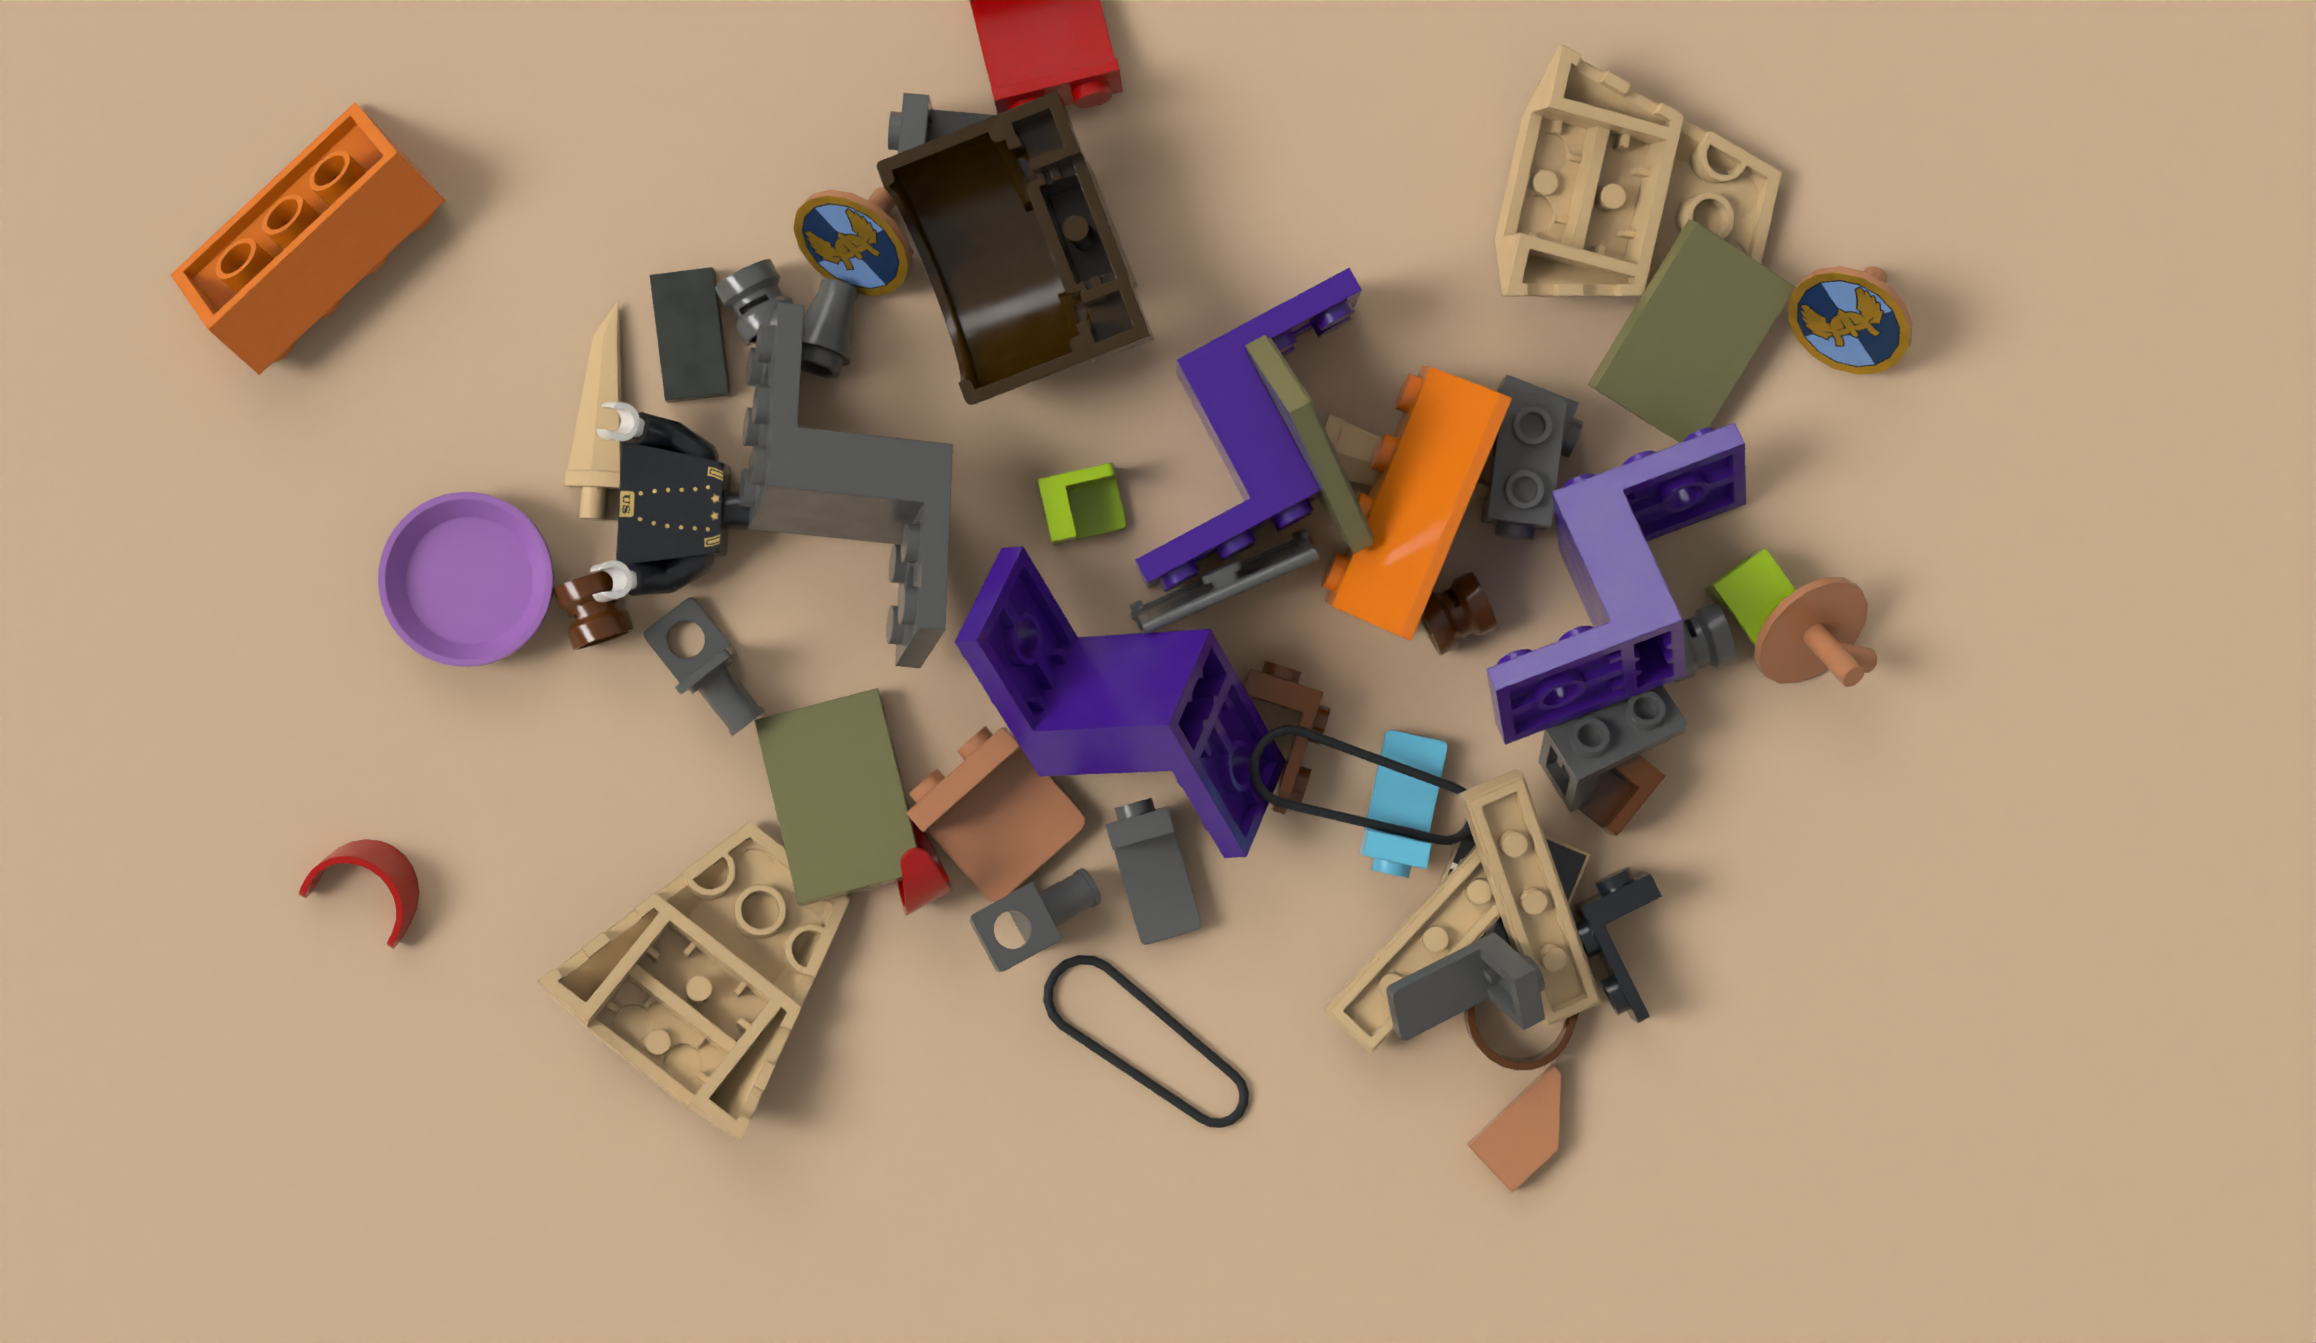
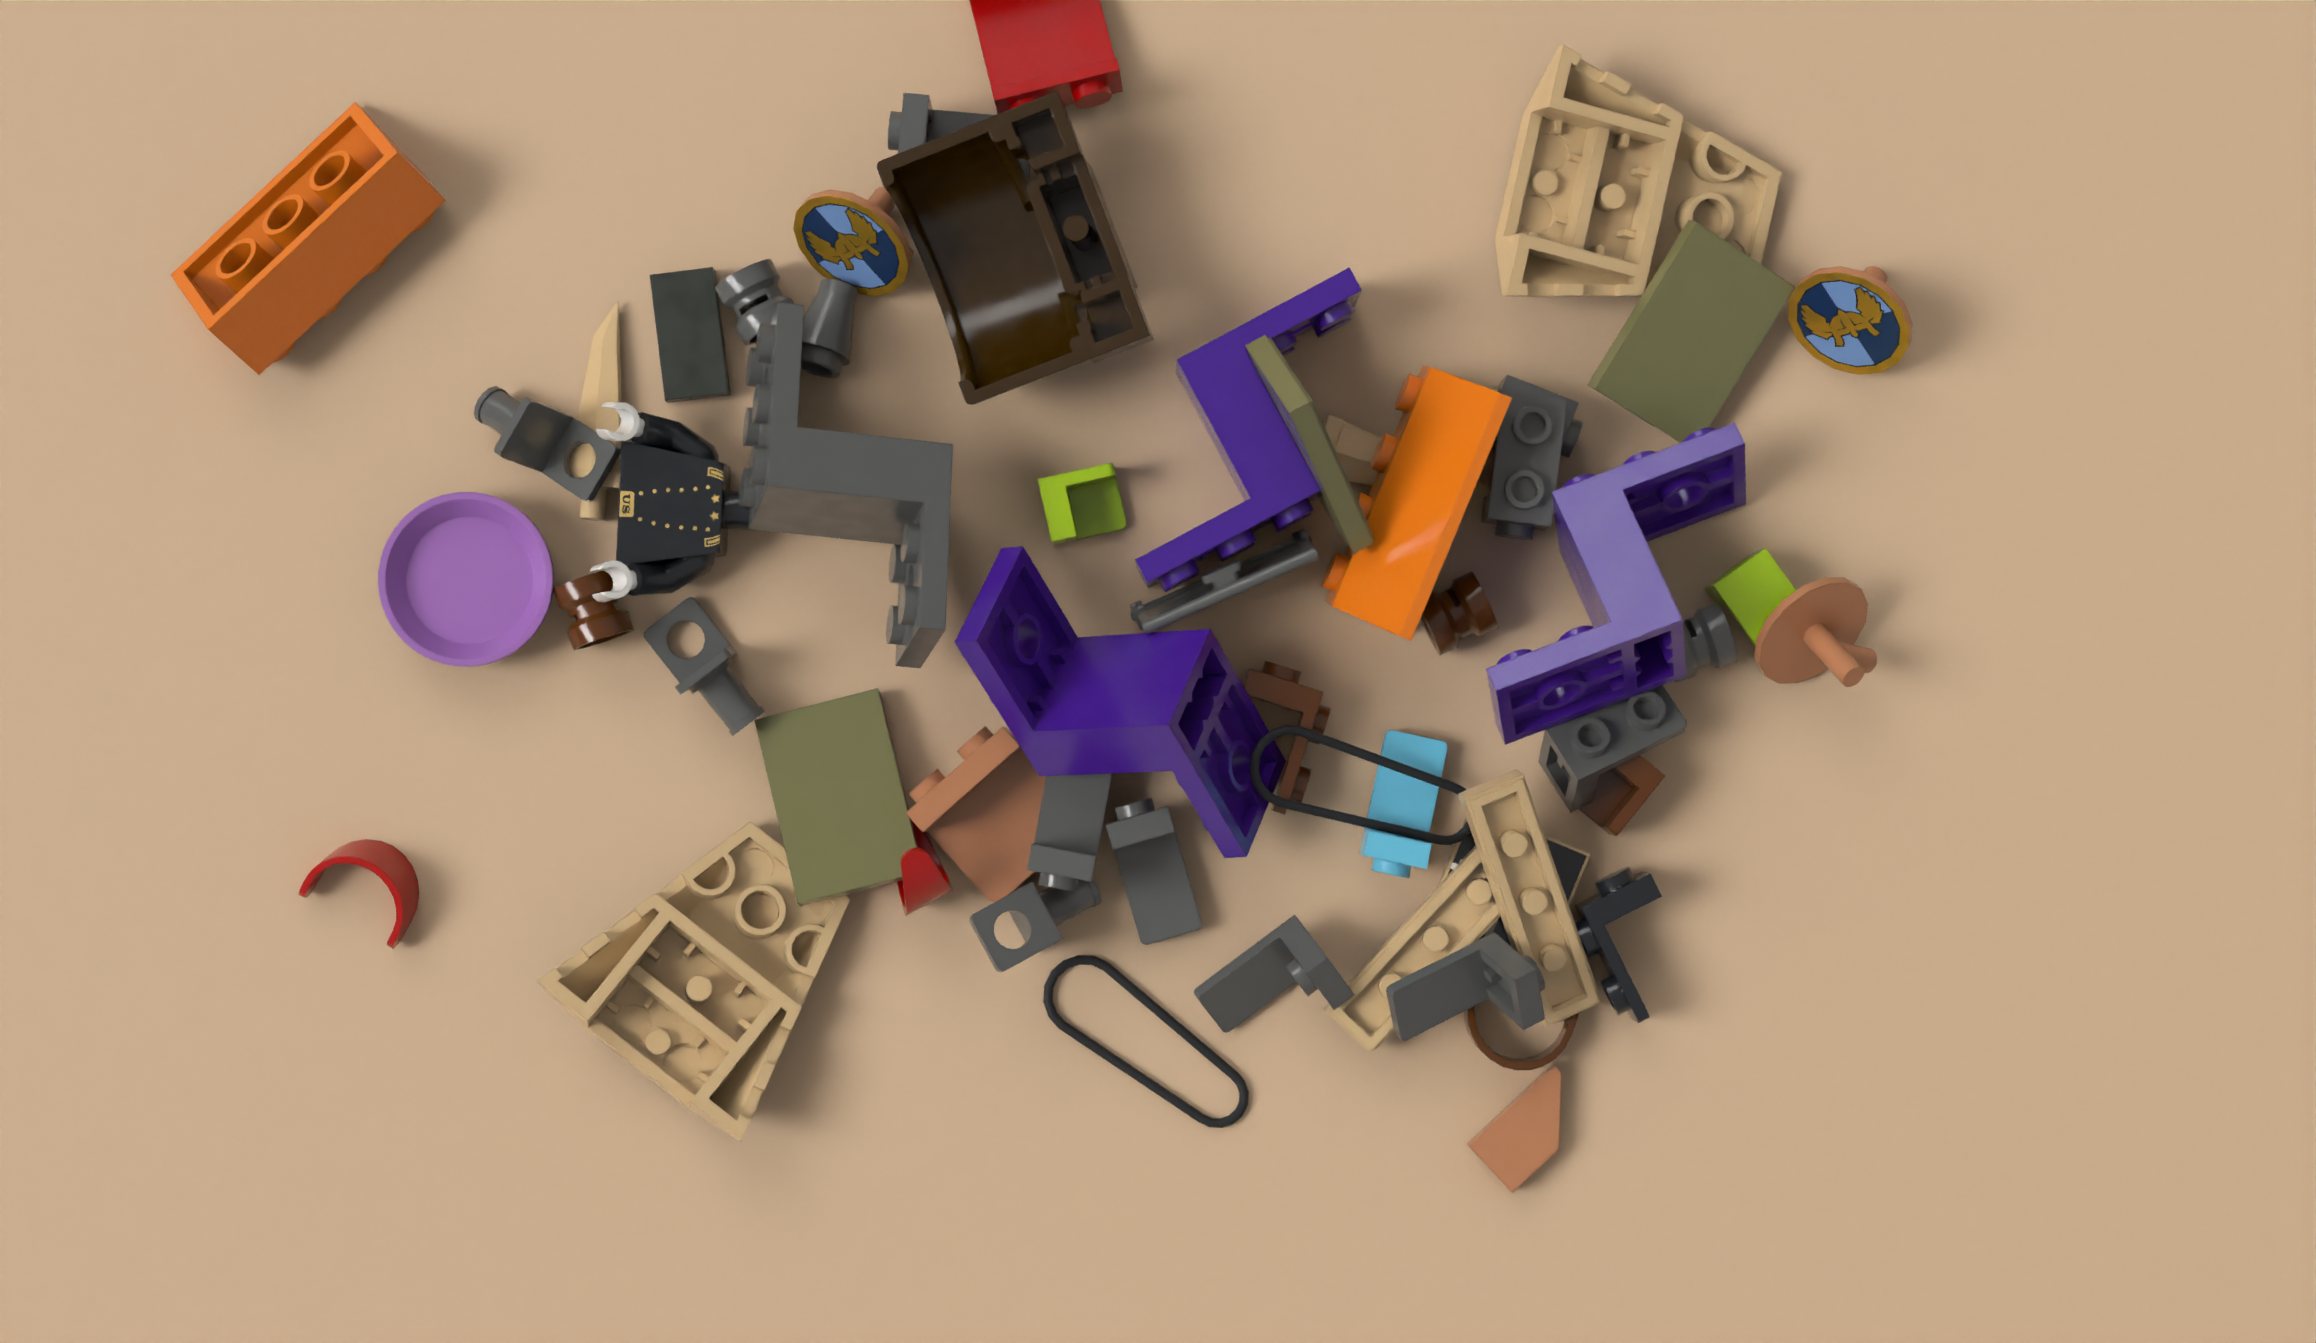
none -> dark grey bracket [474,386,621,502]
none -> dark grey bracket [1027,773,1112,891]
none -> dark grey bracket [1194,915,1354,1033]

